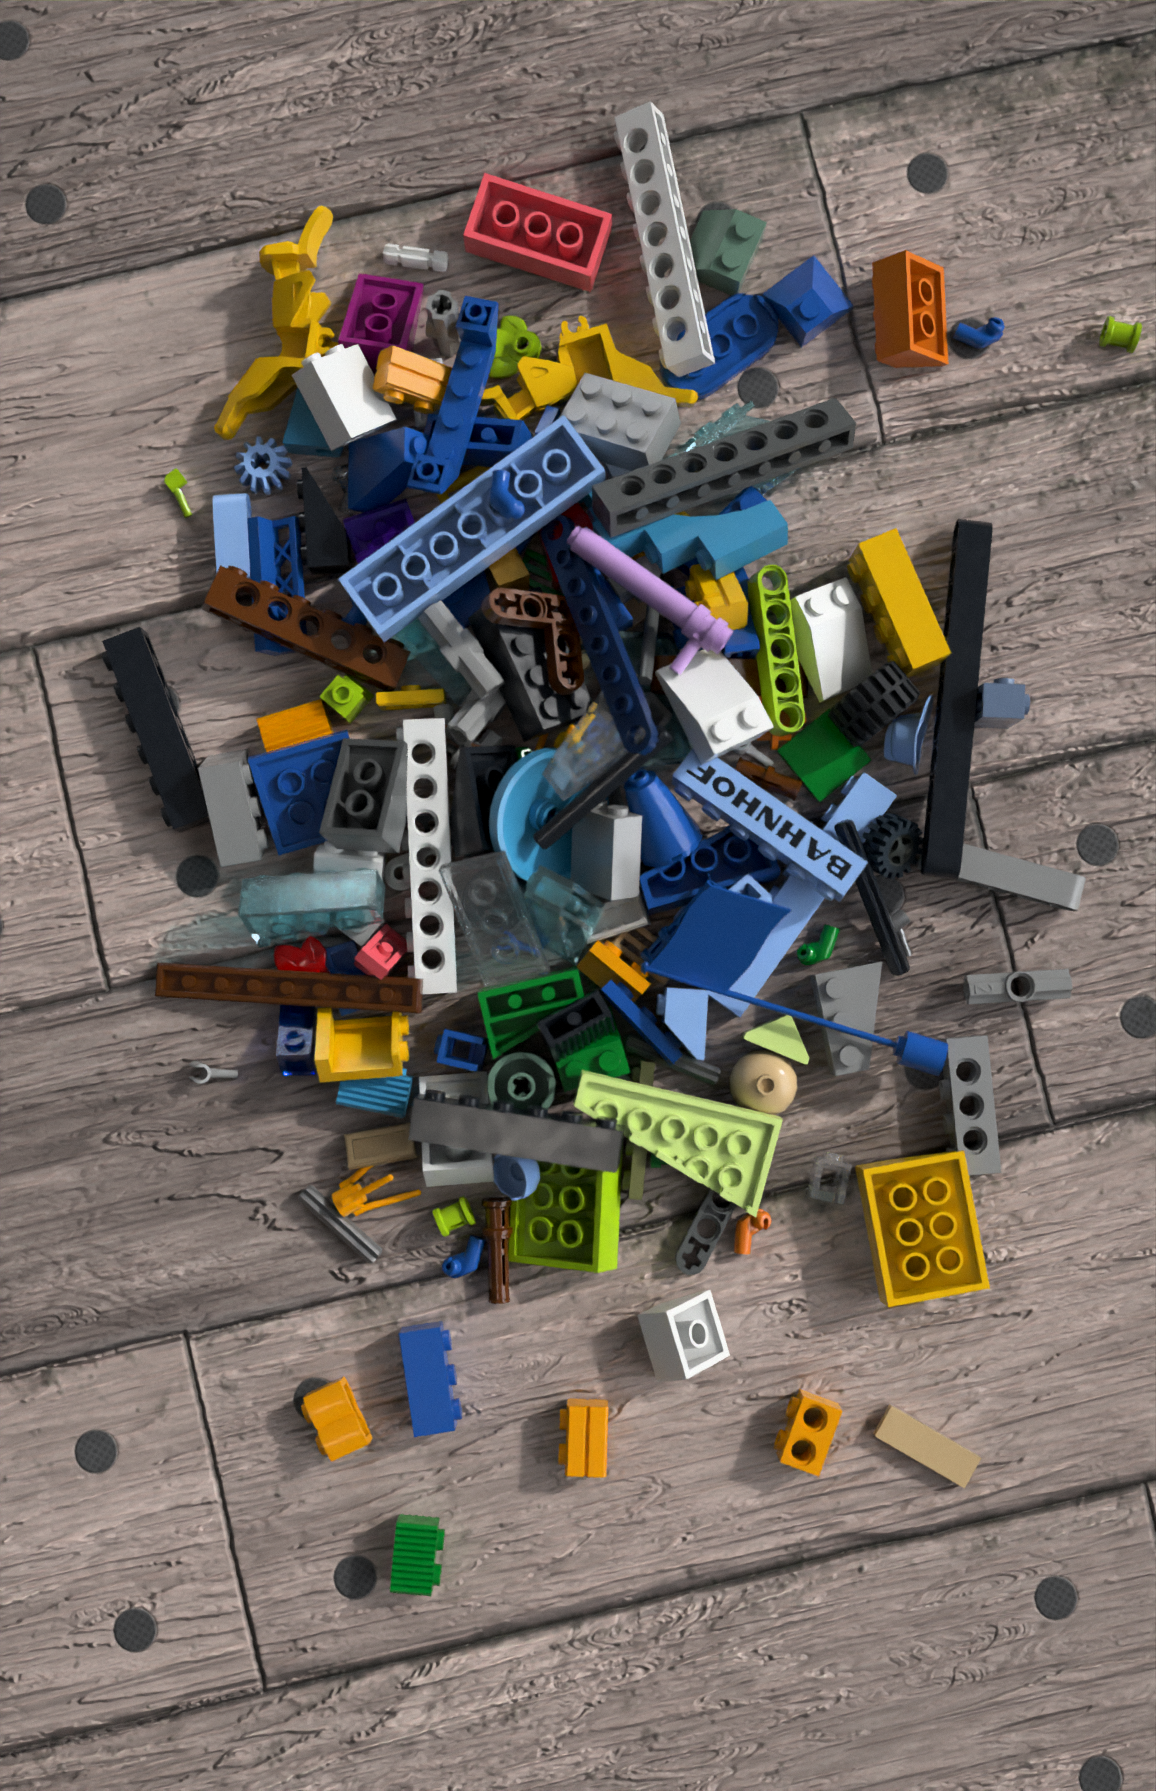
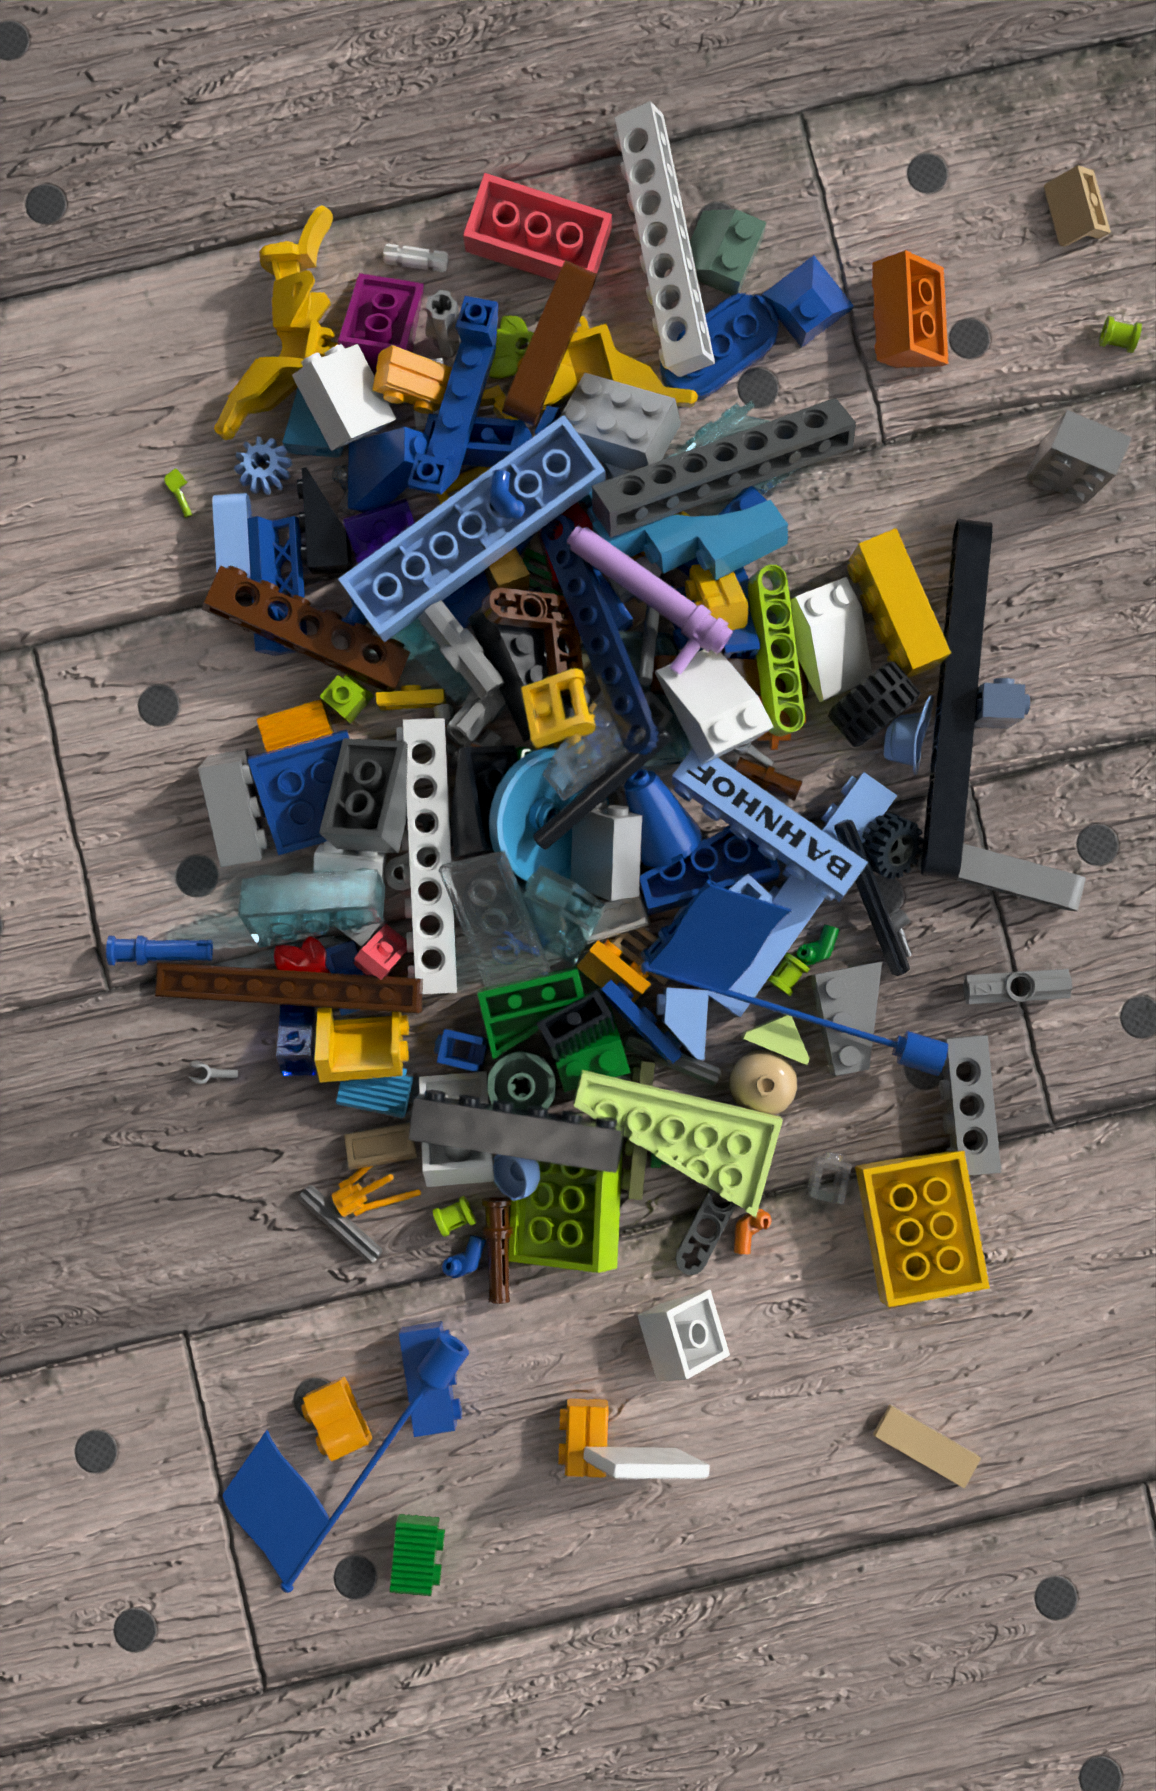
black brick [102,627,210,832] -> none
light orange brick [774,1389,842,1477] -> none
green tile [776,708,871,803] -> none
blue arm [953,317,1005,349] -> none
none -> blue pin [106,935,213,966]
none -> blue flag [222,1333,469,1593]
none -> reddish brown beam [502,260,598,426]
none -> yellow plate [521,669,596,749]
none -> white tile [583,1447,710,1479]
none -> lime bush [767,952,810,996]
none -> light grey brick [1025,410,1132,504]
none -> tan panel [1044,165,1111,247]

